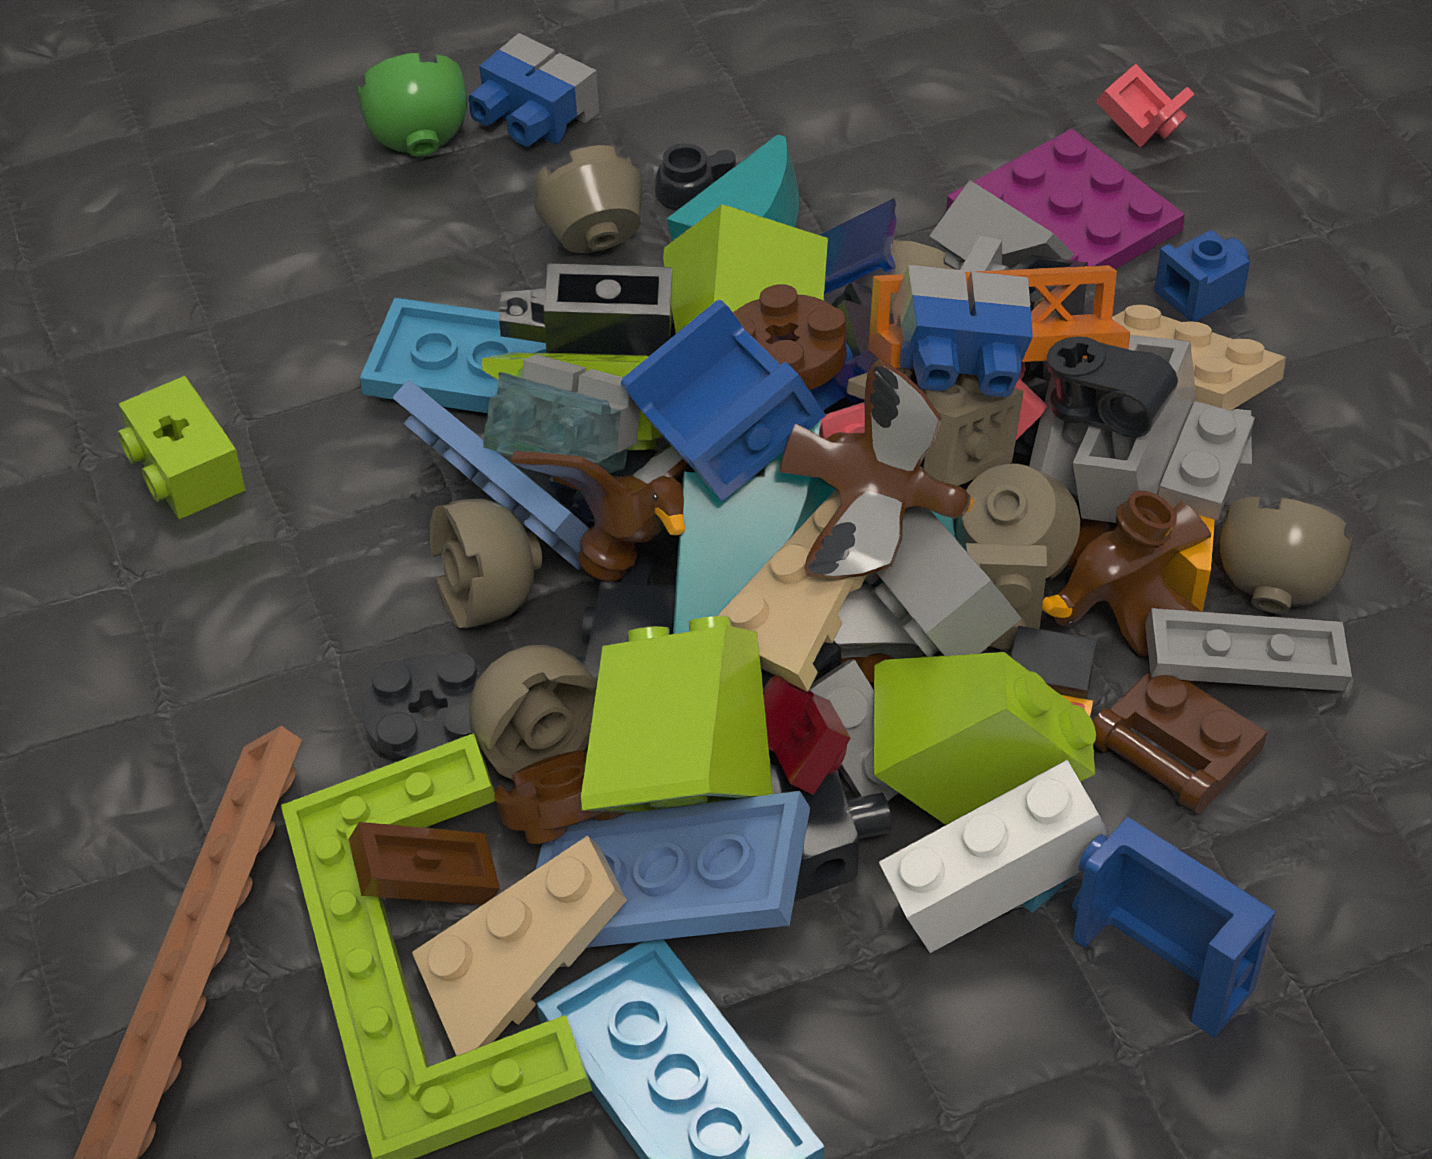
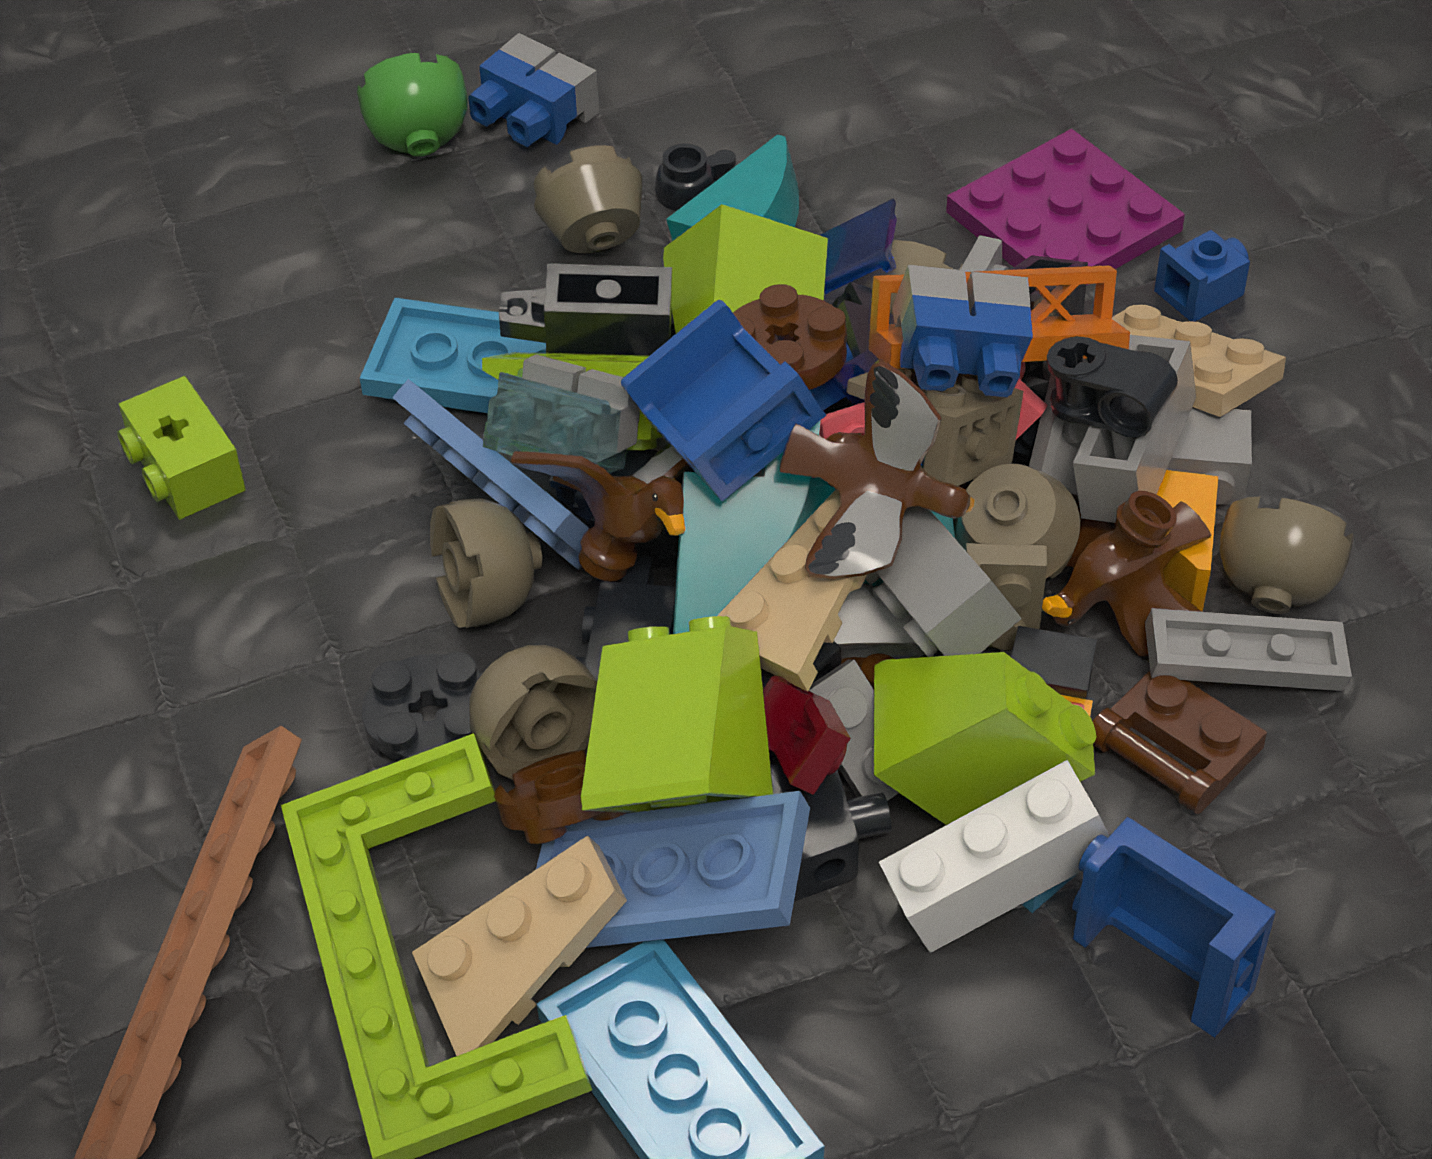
reddish brown plate [348,822,500,905] -> none
light grey slope [929,180,1074,270] -> none
coral bracket [1095,64,1195,148] -> none
light grey plate [1158,401,1255,520] -> none

